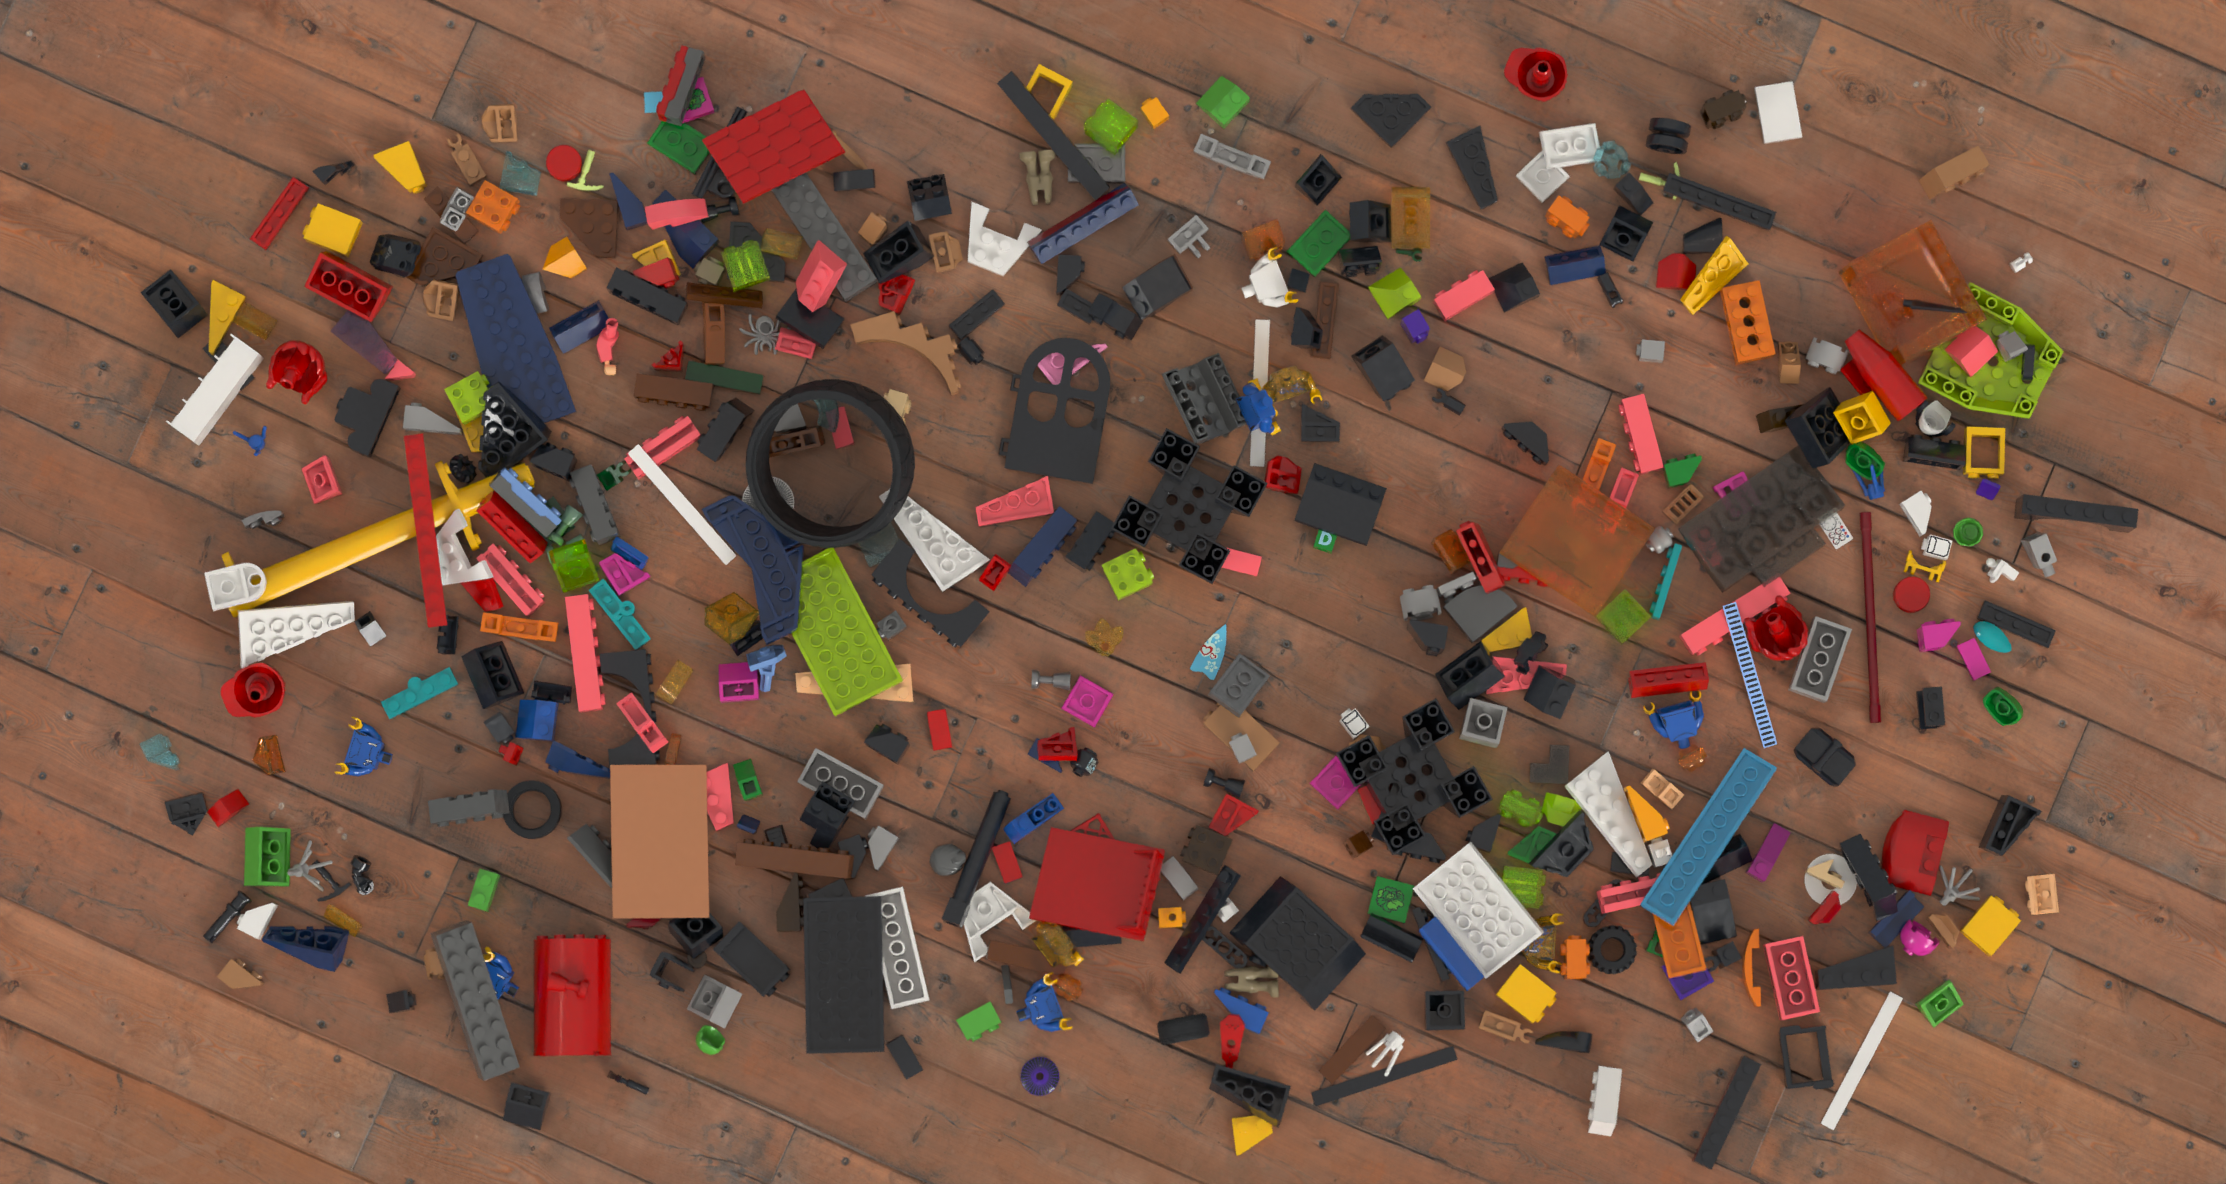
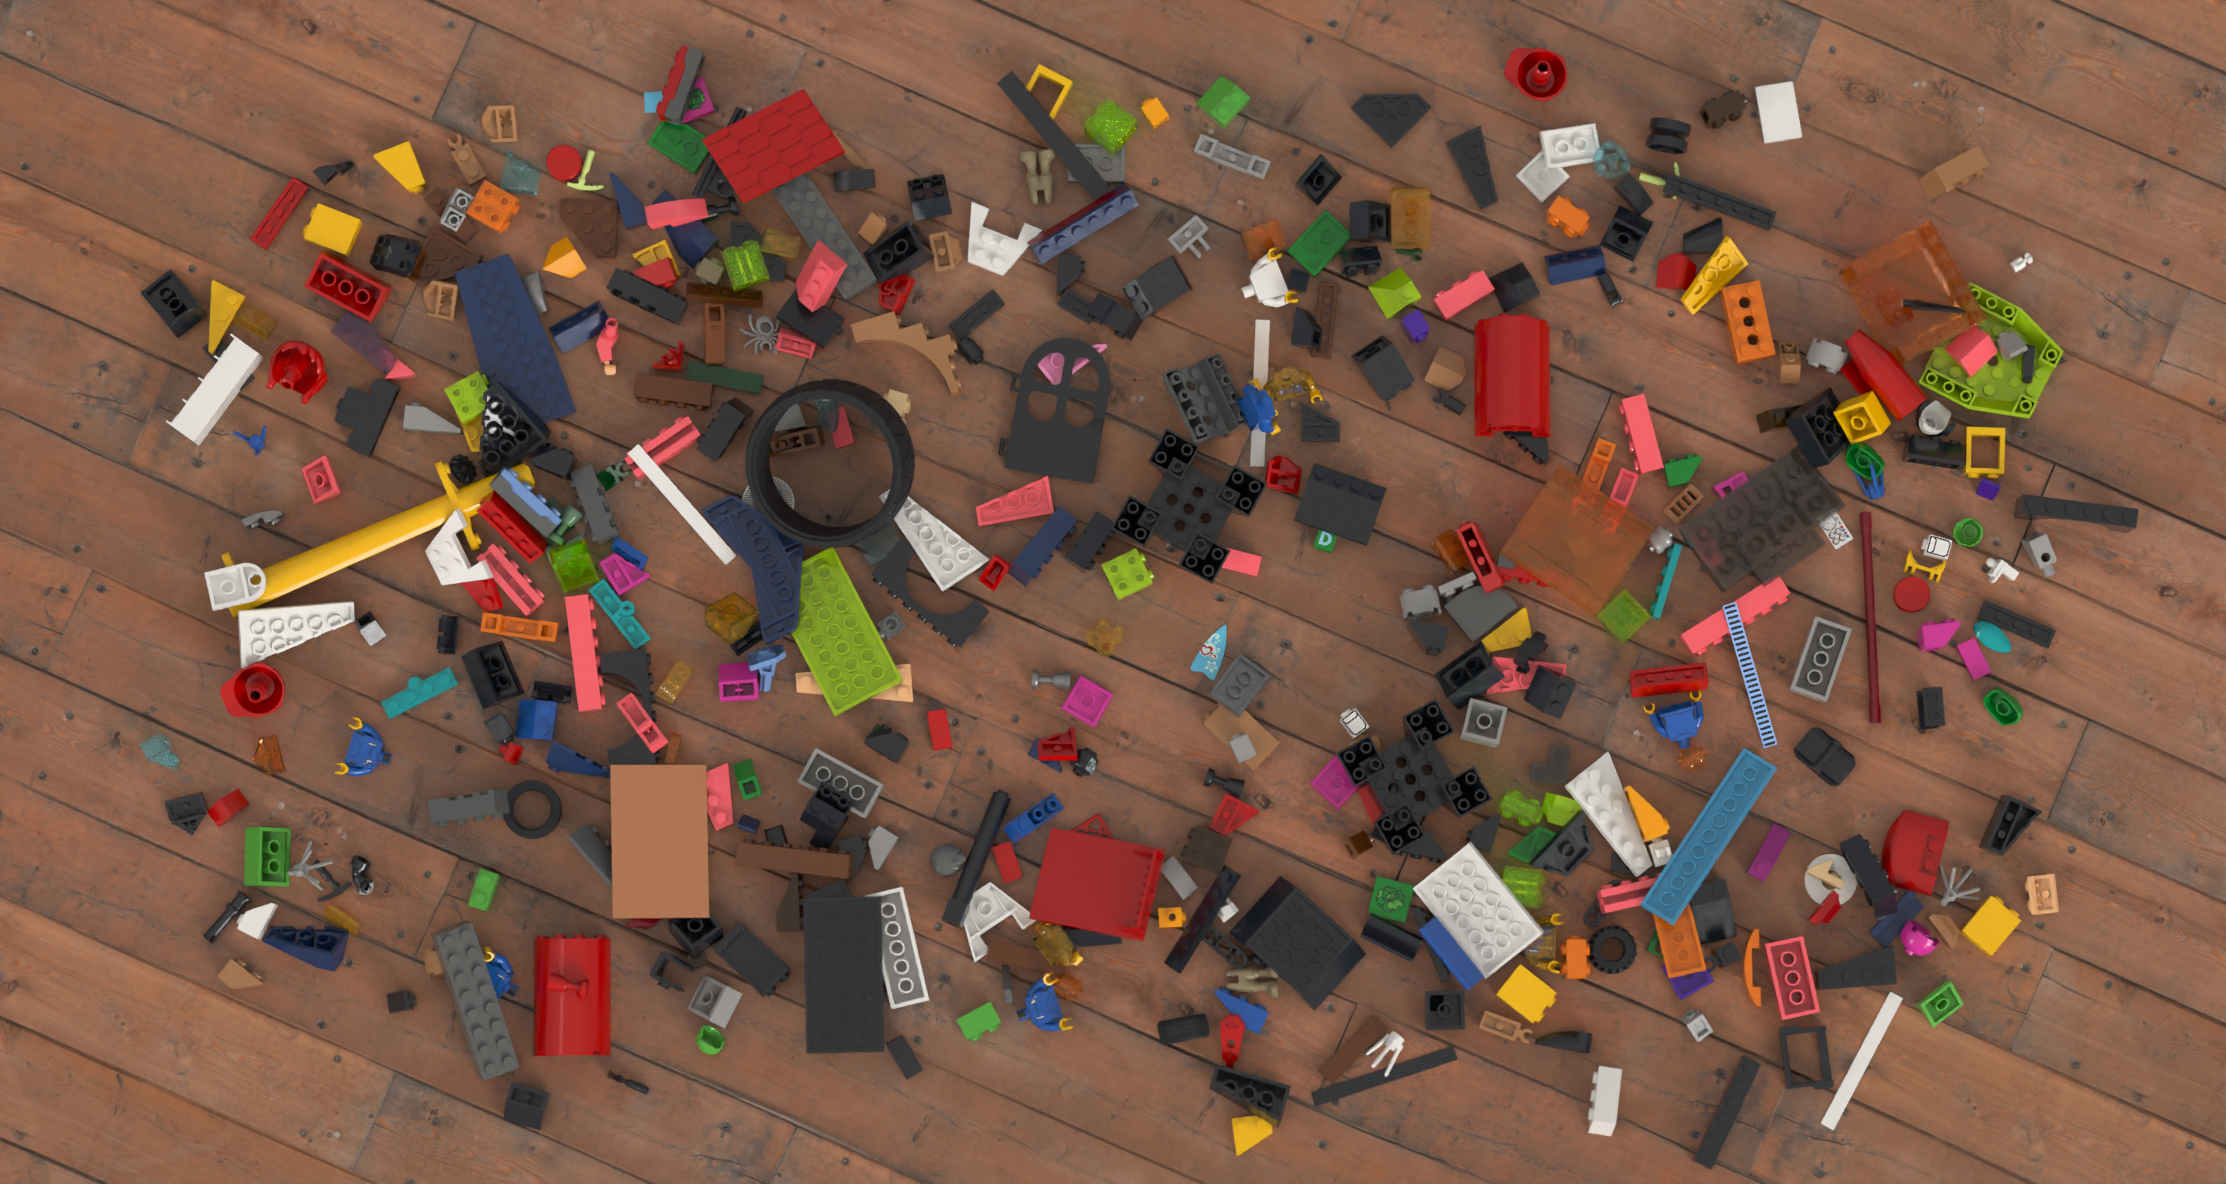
red brick [404,434,447,628] -> none
dish [1021,1057,1059,1096] -> none
light grey brick [1636,339,1665,363] -> none
light nougat slope [1641,769,1684,809] -> none
black panel [1701,834,1752,885] -> none
red piece [1744,595,1808,661] -> none
white slope [1899,491,1932,536] -> none
none -> red cylinder [1474,313,1551,437]

